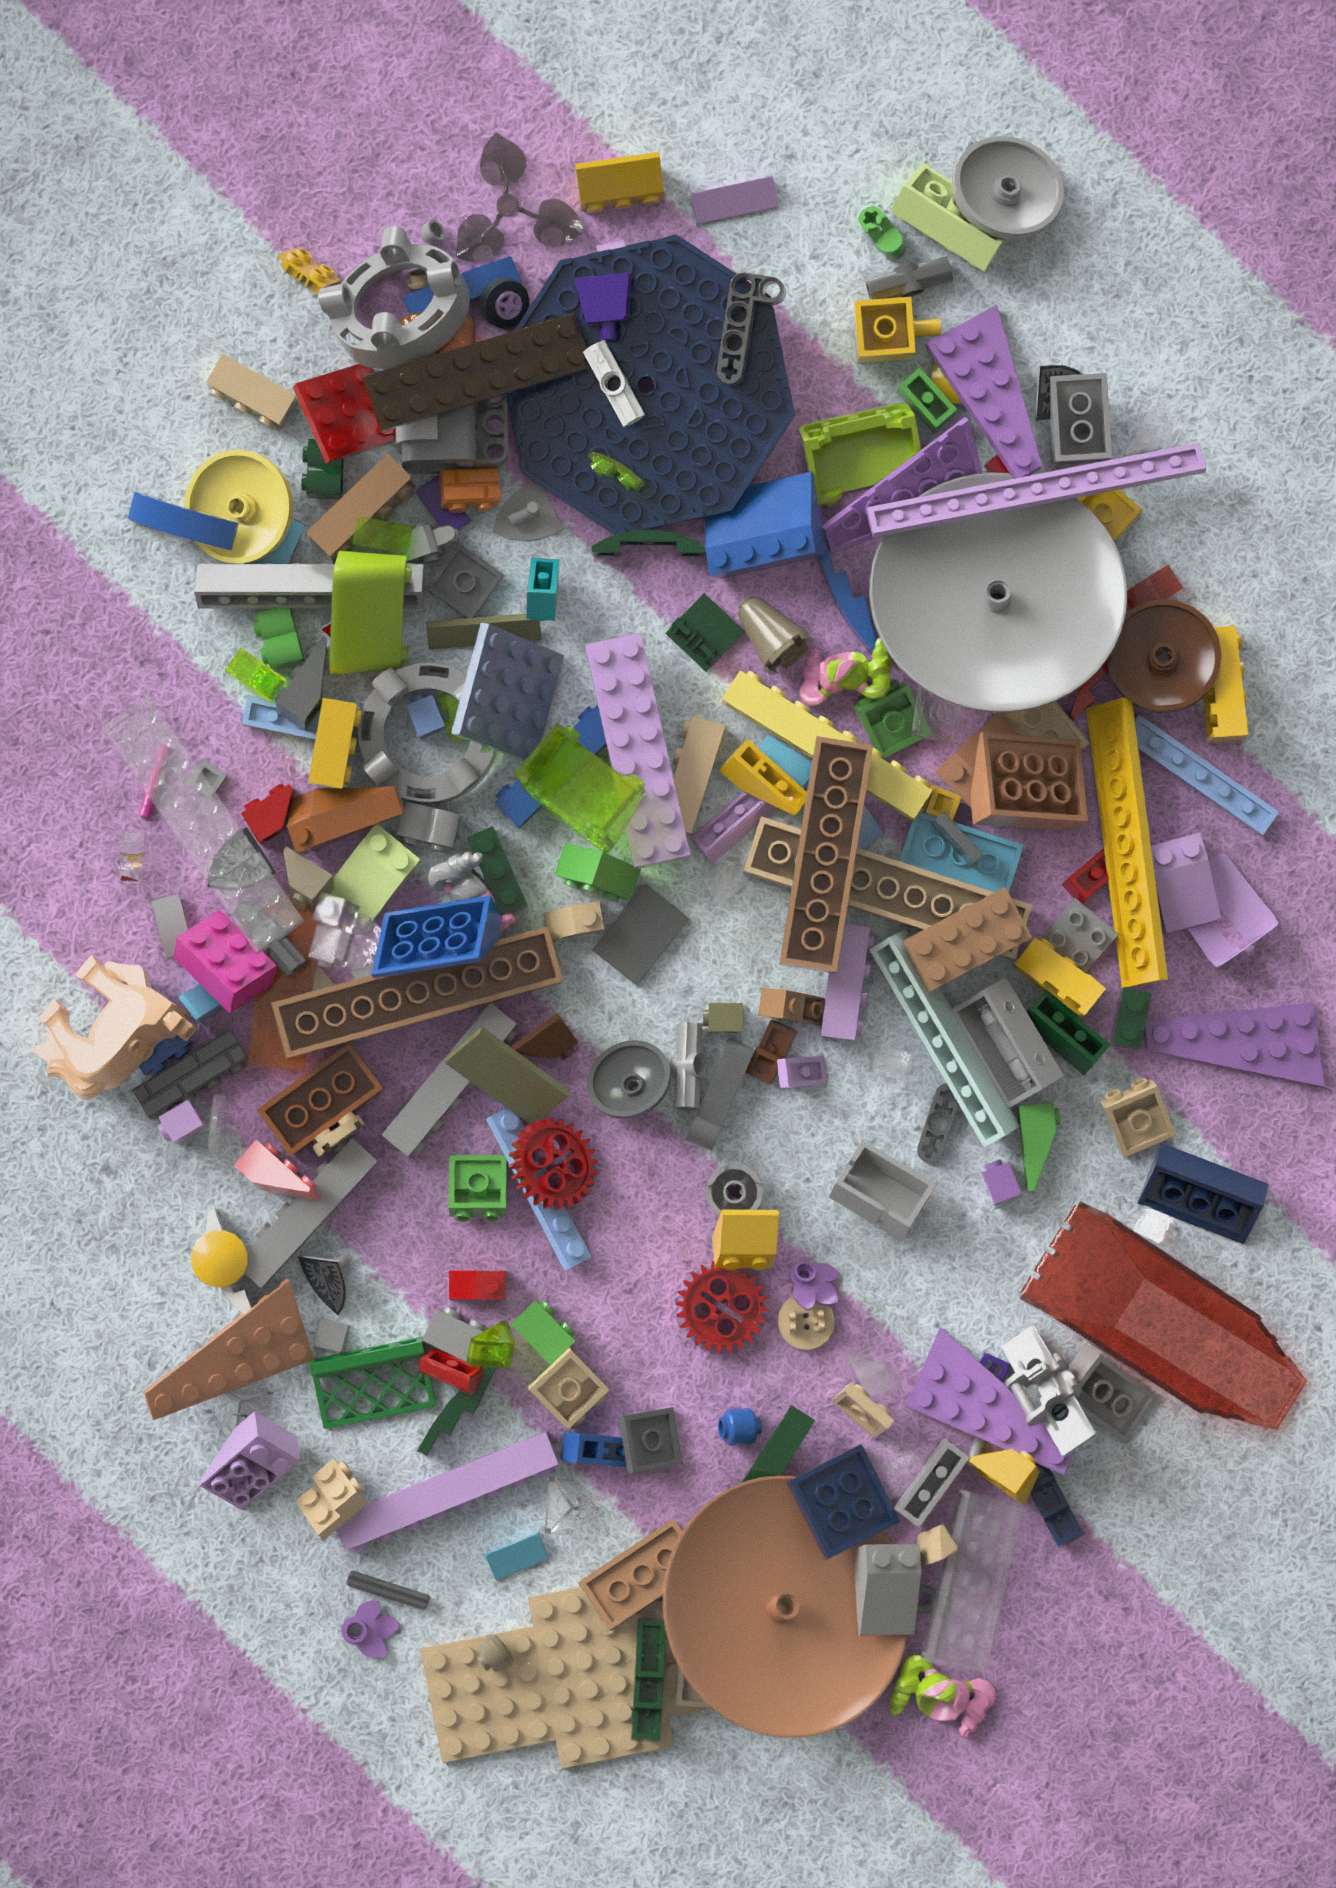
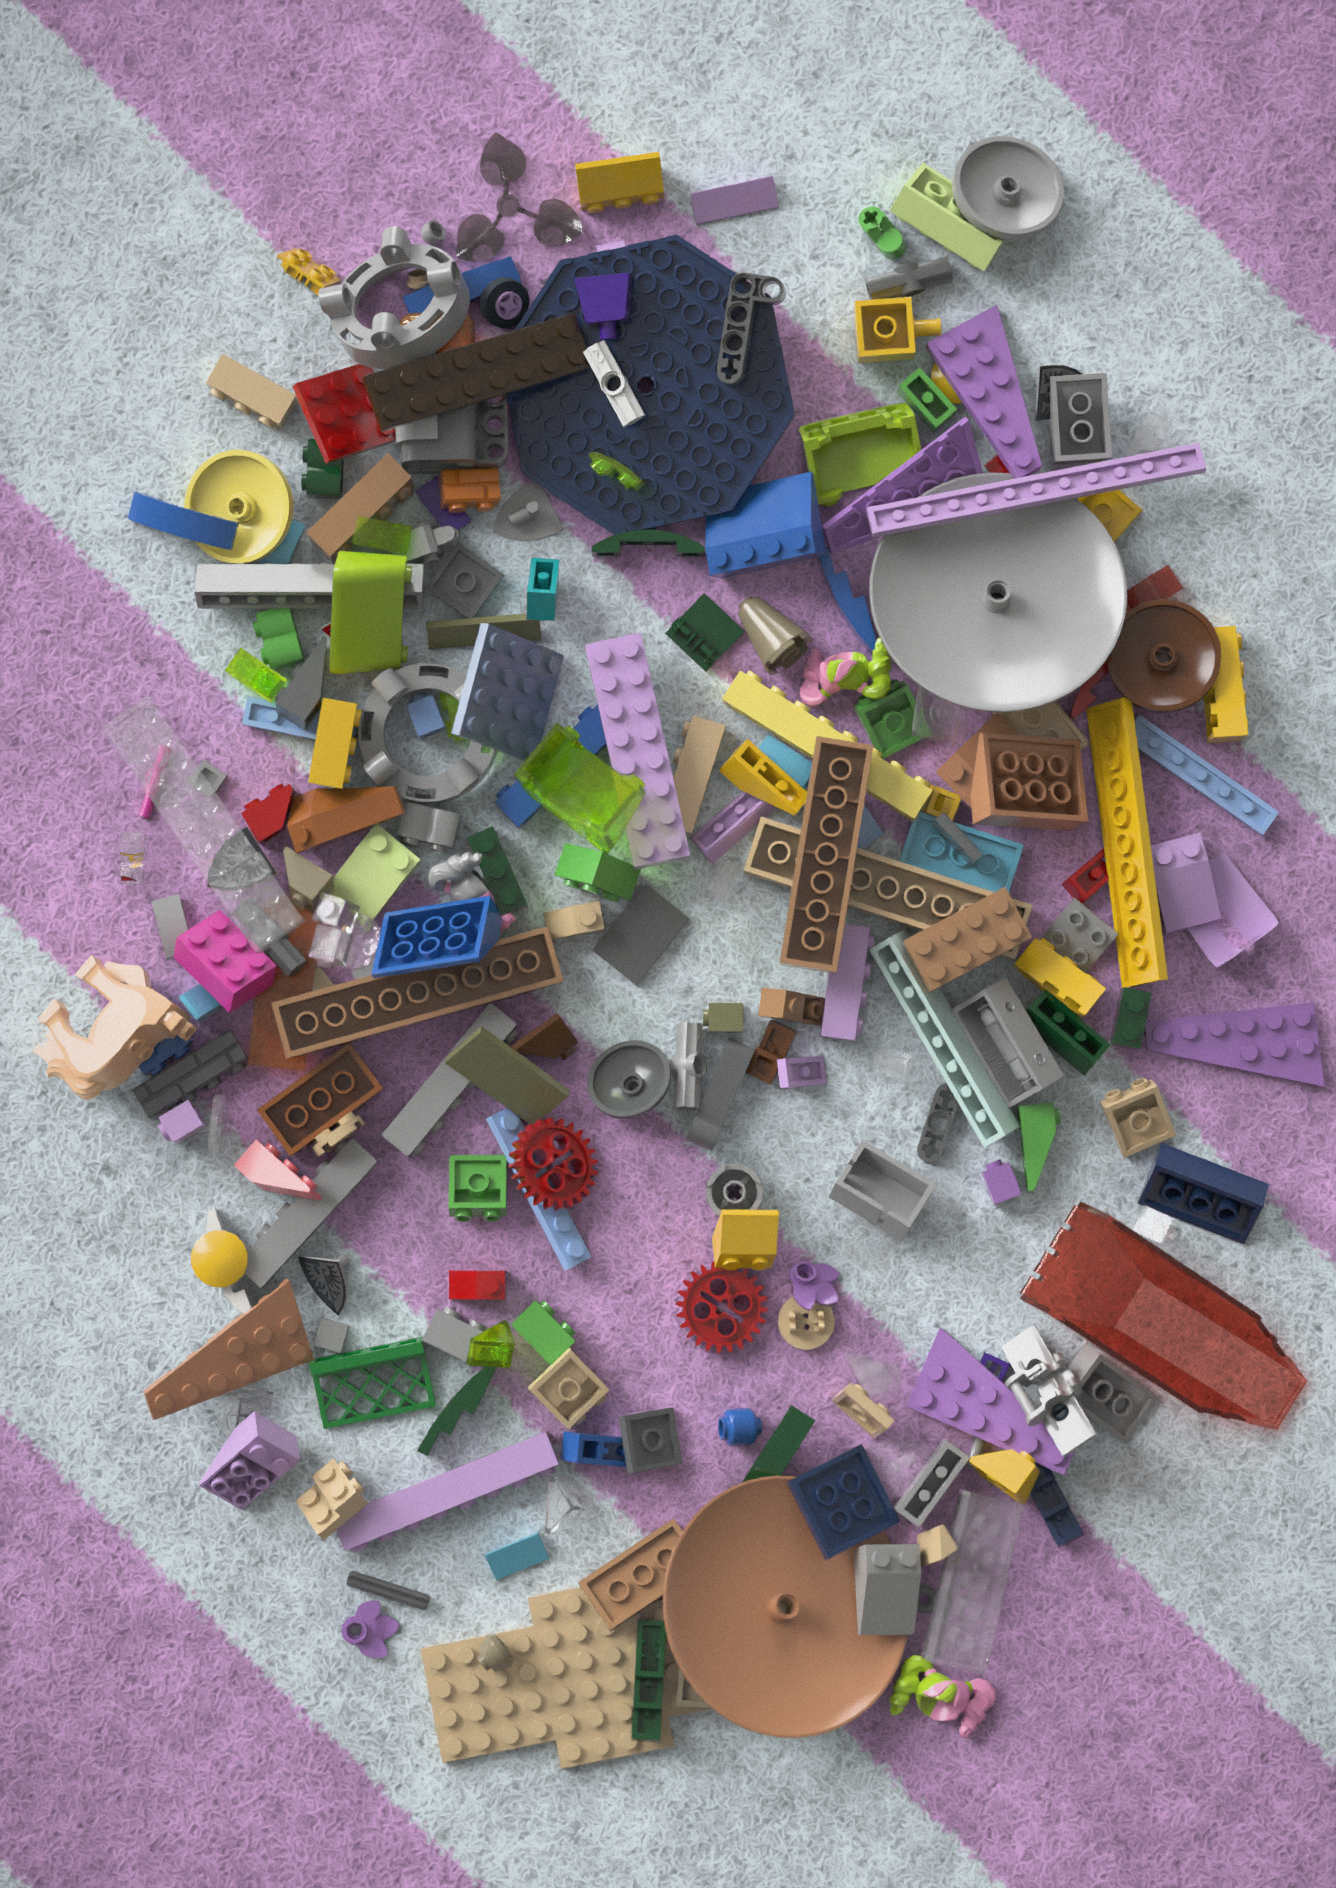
red brick [419,1348,484,1395] -> none

